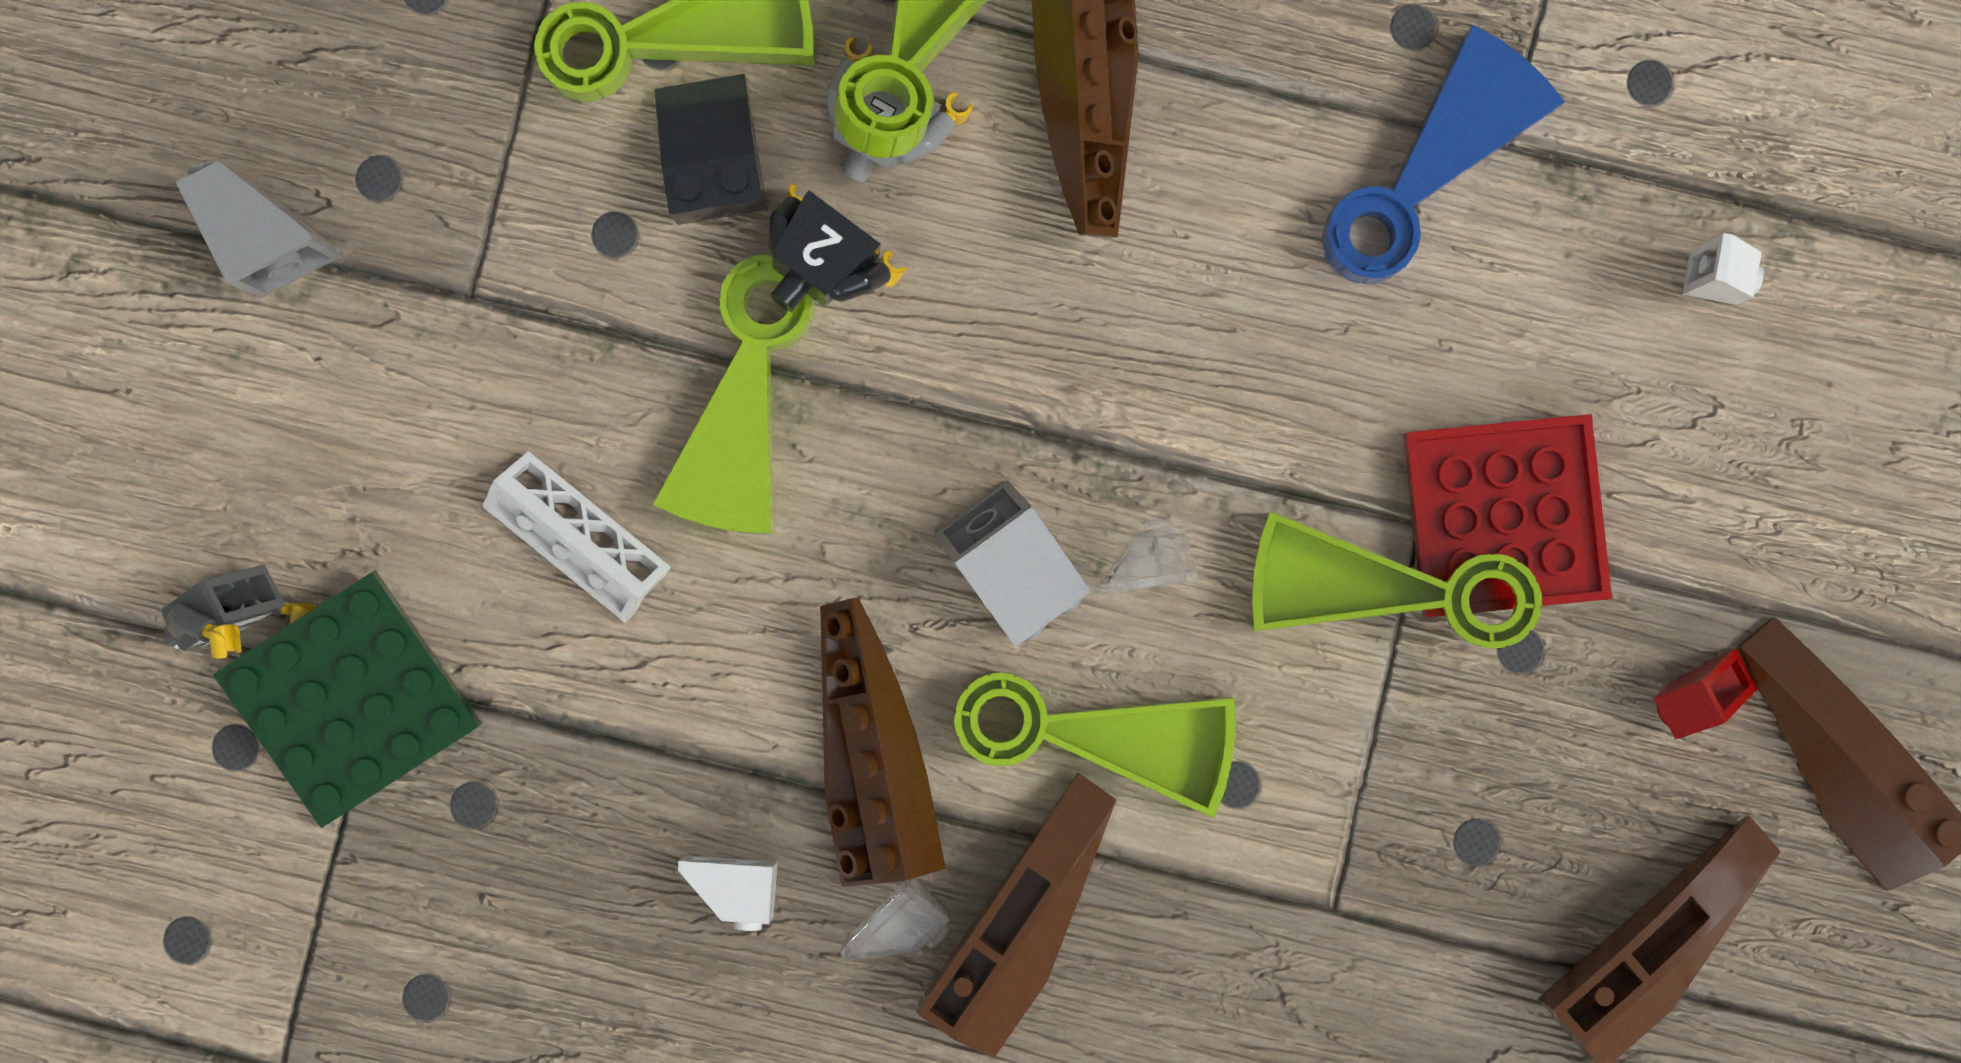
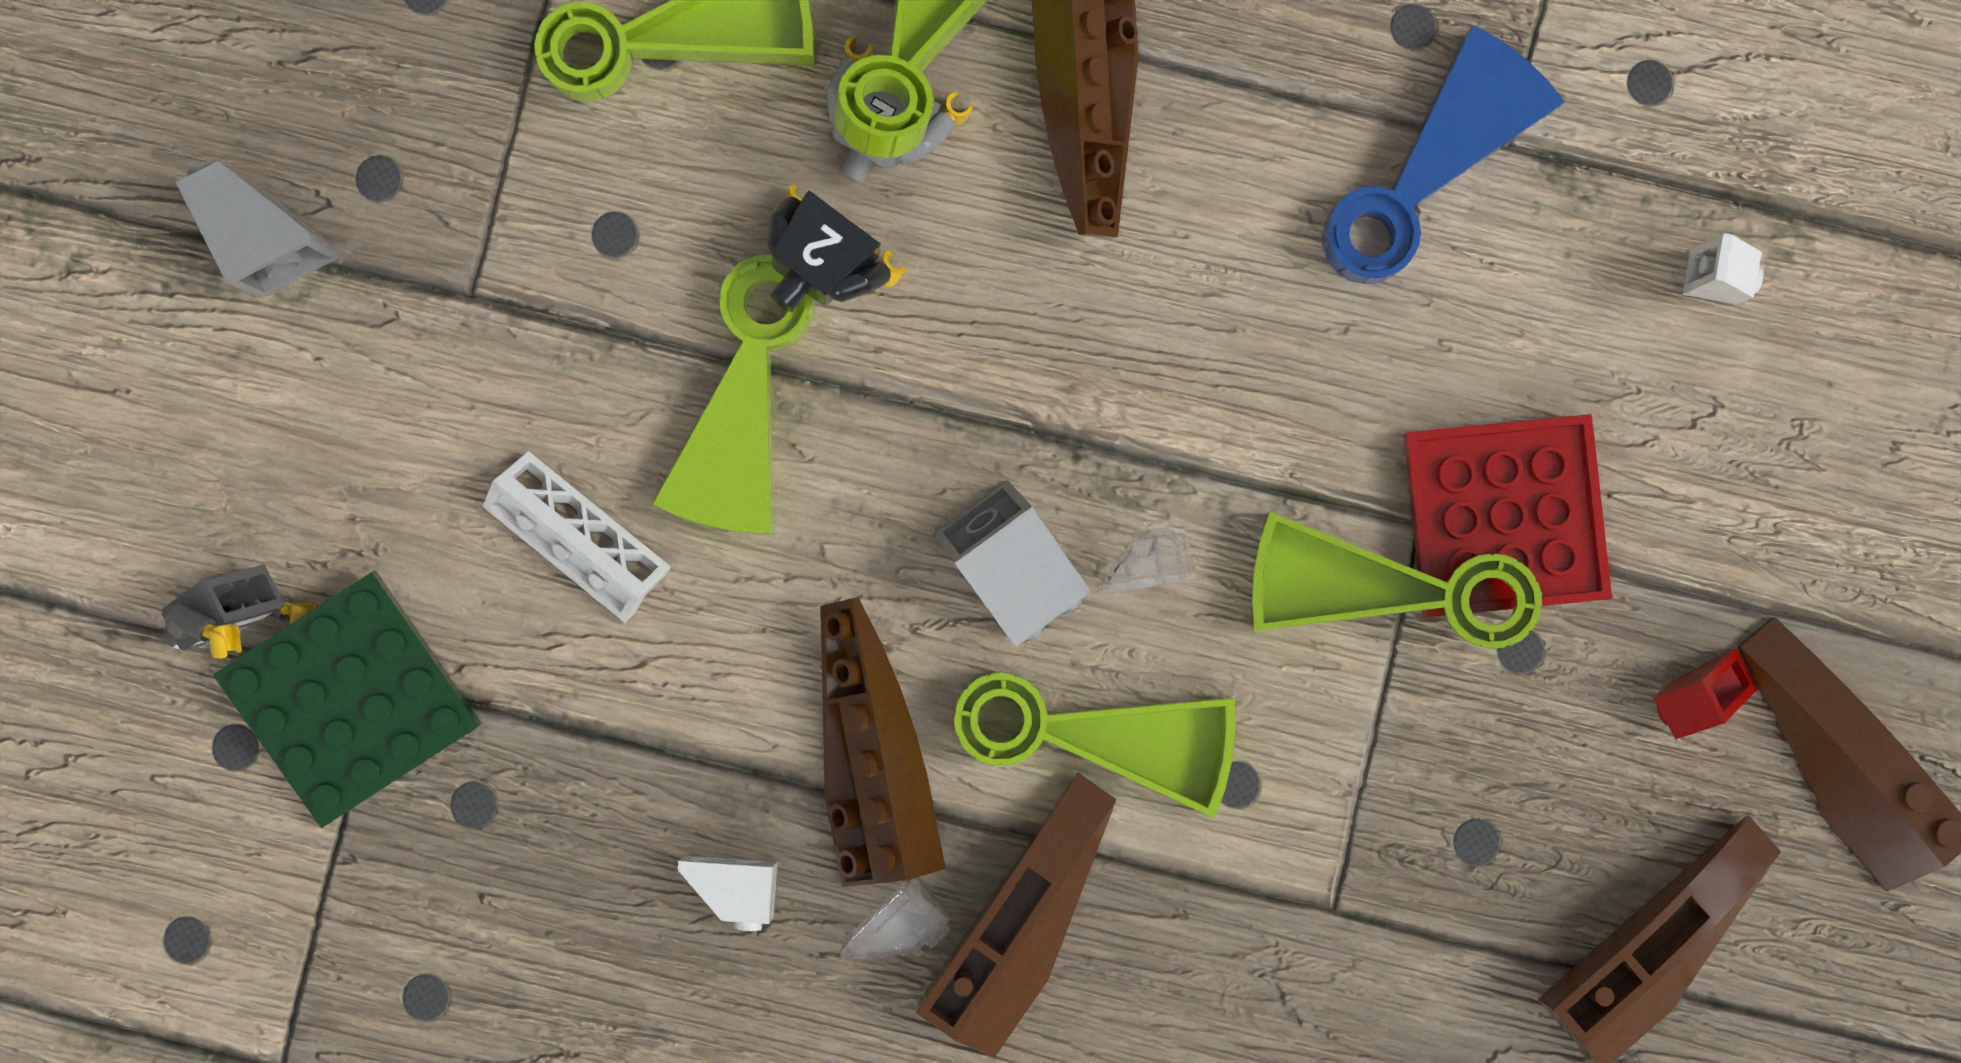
black slope [654,74,768,225] -> none

